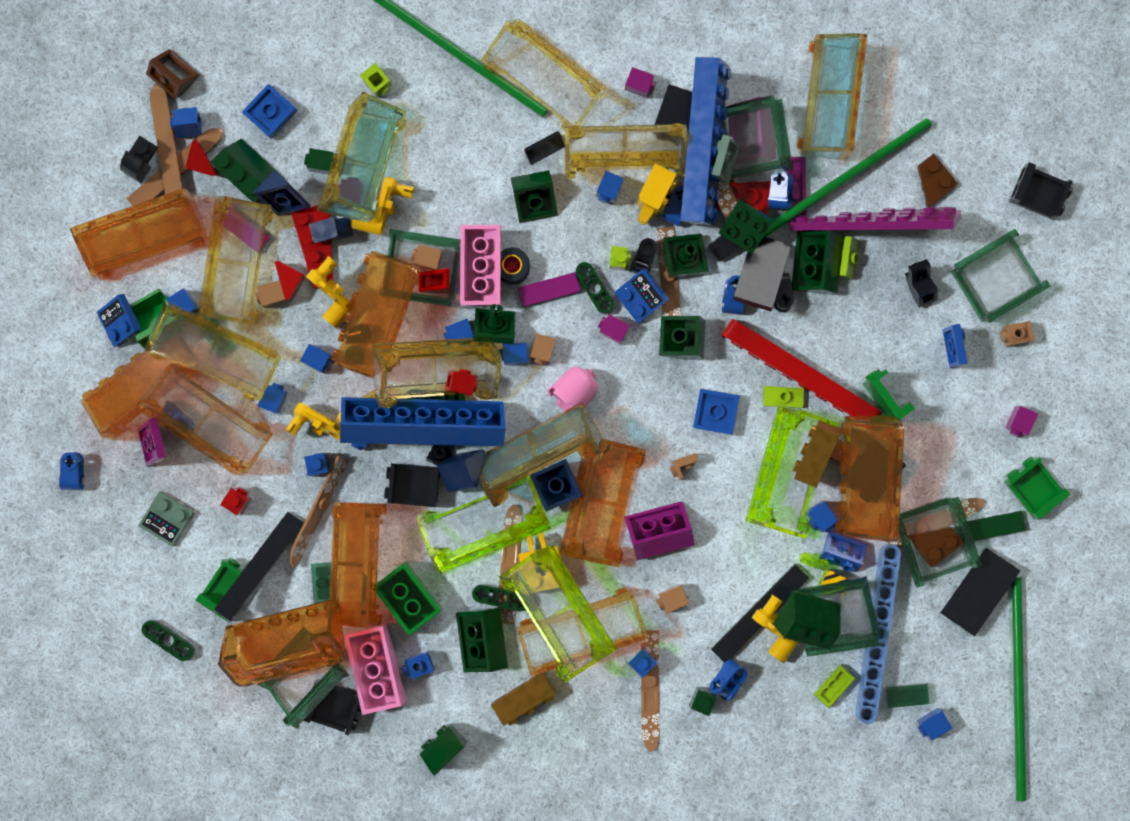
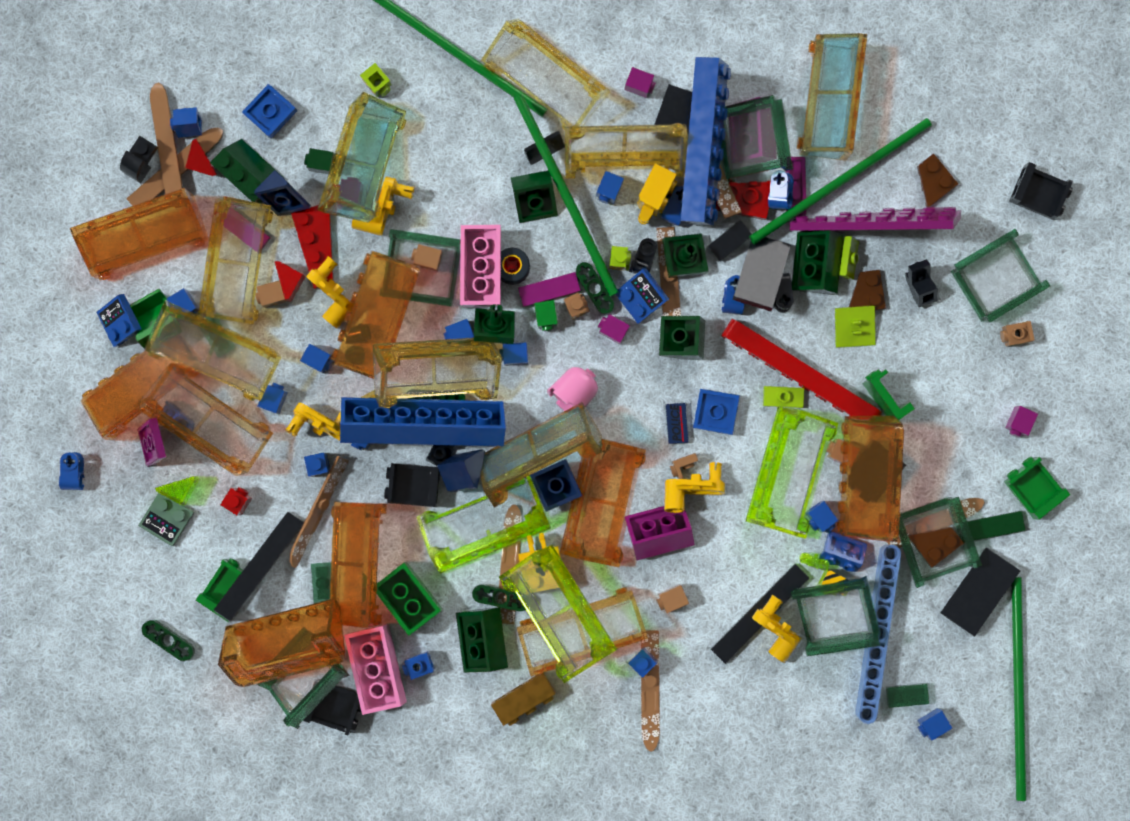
reddish brown tile [146,49,200,99] -> none
dark blue slope [309,217,353,244] -> none
red slope [419,268,450,293] -> none
dark green slope [420,723,467,776] -> none
red brick [444,369,478,396] -> none
medium nougat brick [530,333,556,366] -> none
dark green brick [689,687,717,716] -> none
blue piece [709,660,748,701] -> none
sand green plate [712,135,740,184] -> none
dark green plate [718,199,774,254] -> none
dark green slope [773,590,841,650] -> none
pearl gold brick [793,420,841,488] -> none
lime plate [813,664,856,708] -> none
blue plate [942,324,968,368] -> none
none -> clear neon green slope [155,476,199,505]
none -> green piece [514,94,619,296]
none -> green brick [534,300,558,331]
none -> medium nougat brick [564,293,590,320]
none -> yellow piece [664,462,725,513]
none -> dark blue tile [665,403,688,444]
none -> lime piece [834,306,876,348]
none -> reddish brown wing [849,269,886,310]

